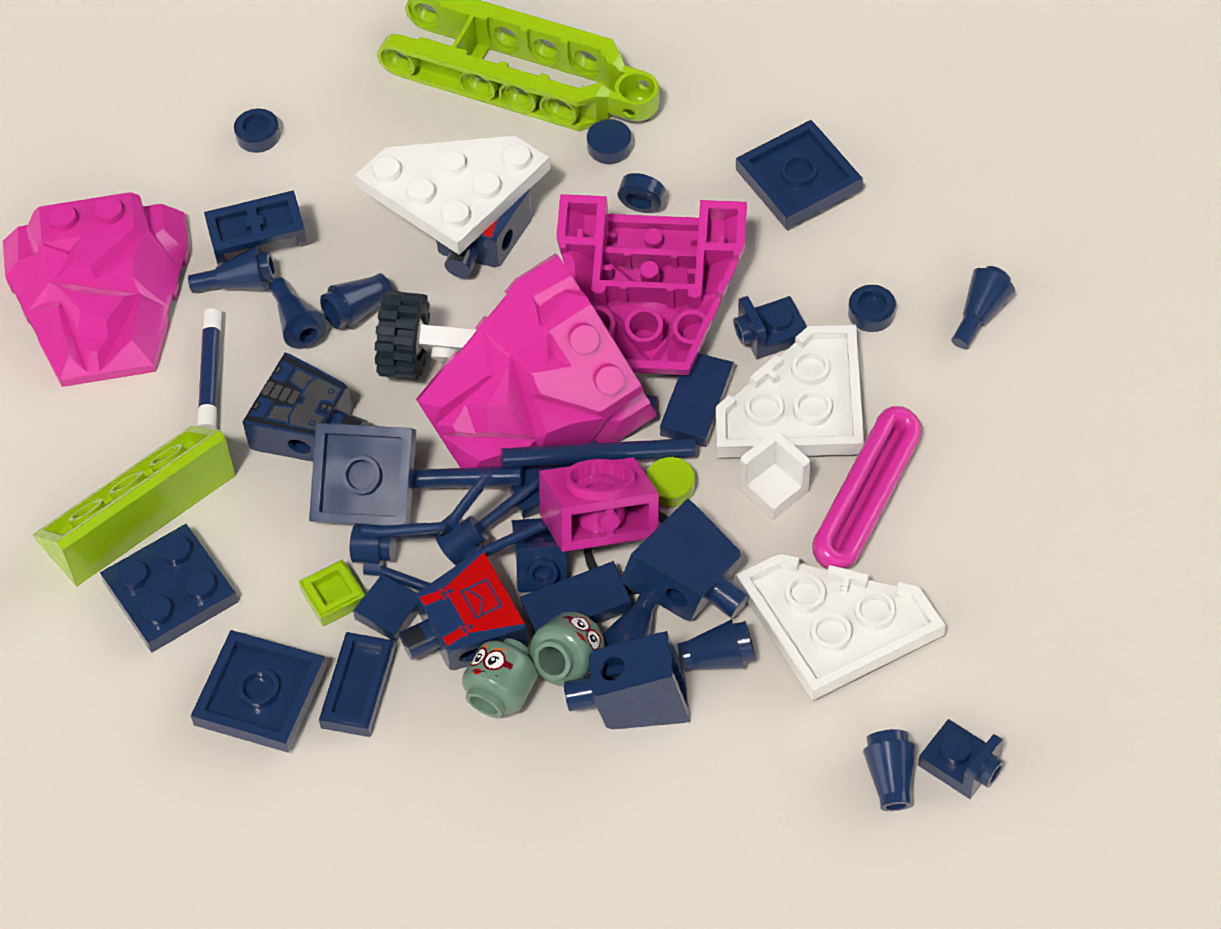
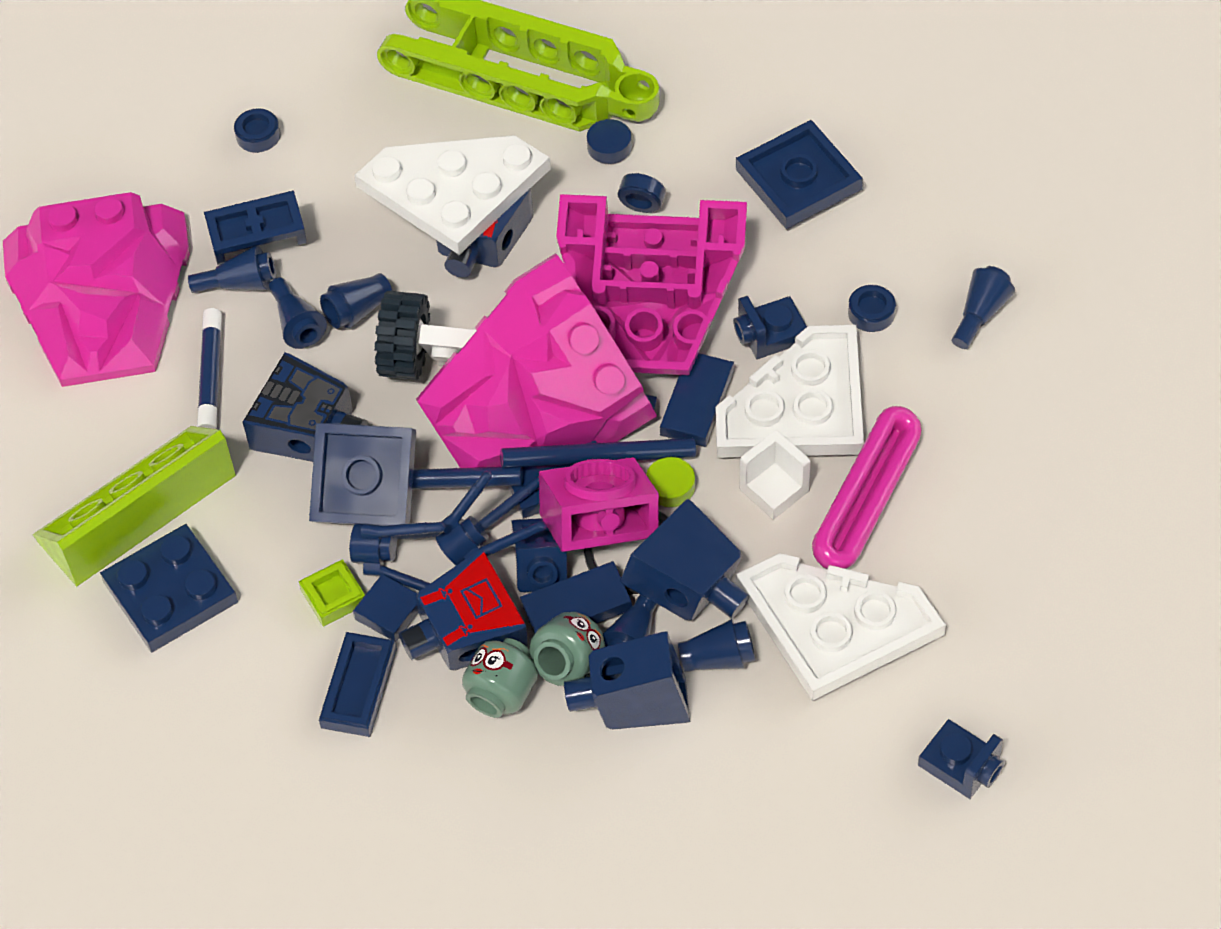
dark blue plate [191,630,327,753] -> none
dark blue cone [863,729,915,811] -> none

